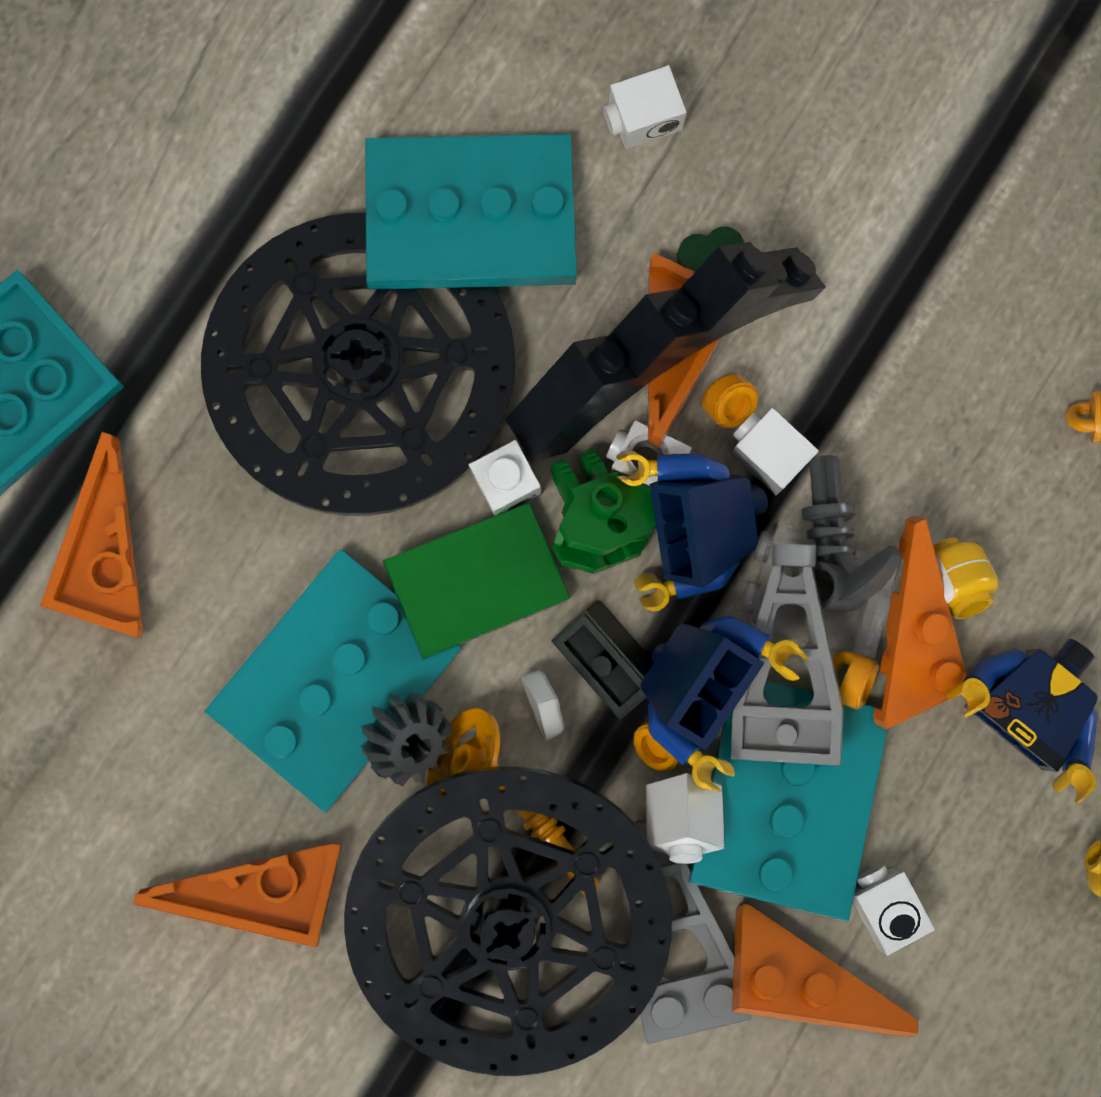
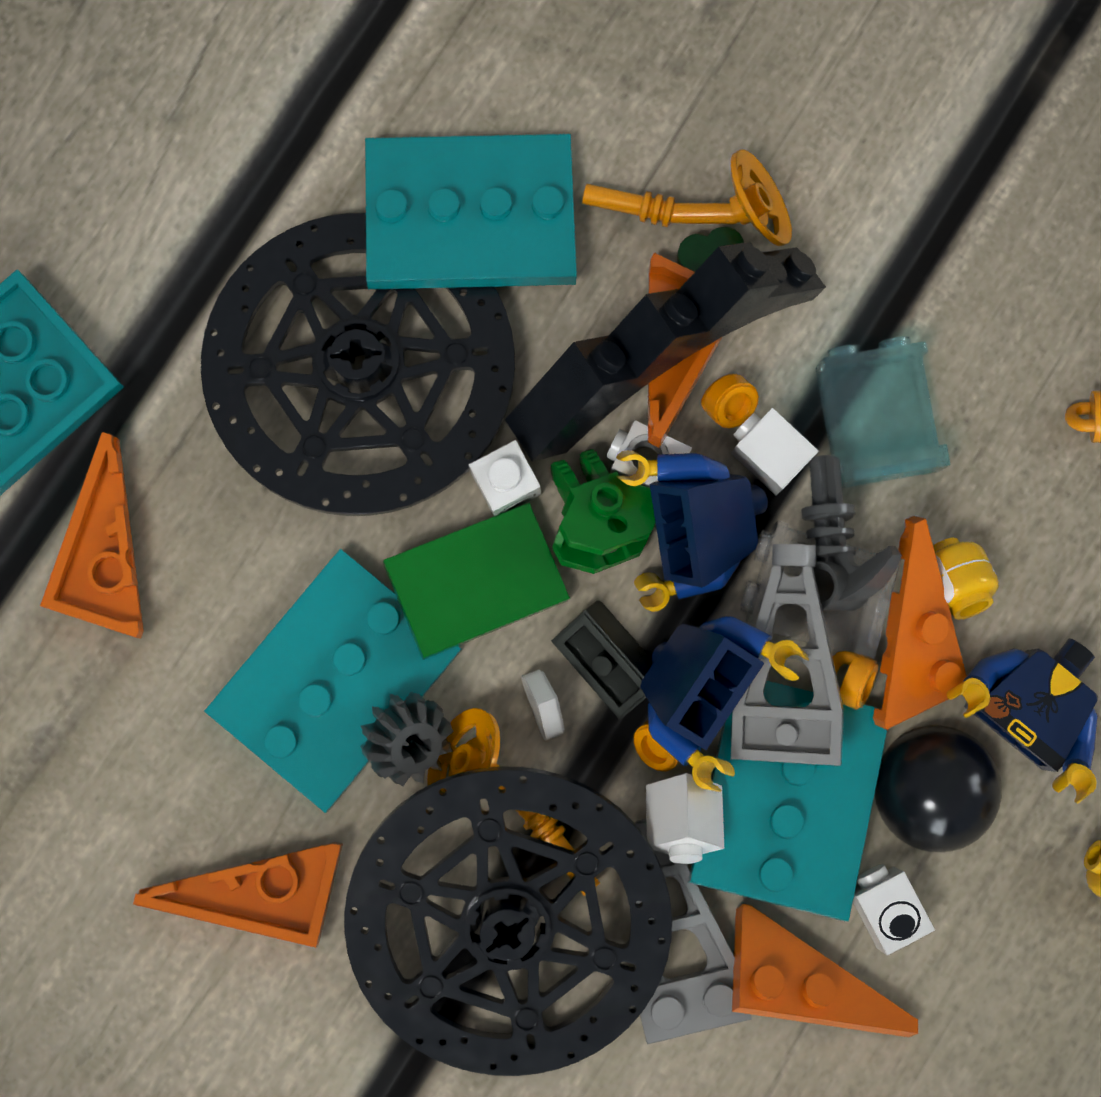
white brick [603,65,687,150] -> none
none -> light orange dish [582,149,792,246]
none -> clear light blue panel [815,336,951,488]
none -> black piece [874,725,1002,852]

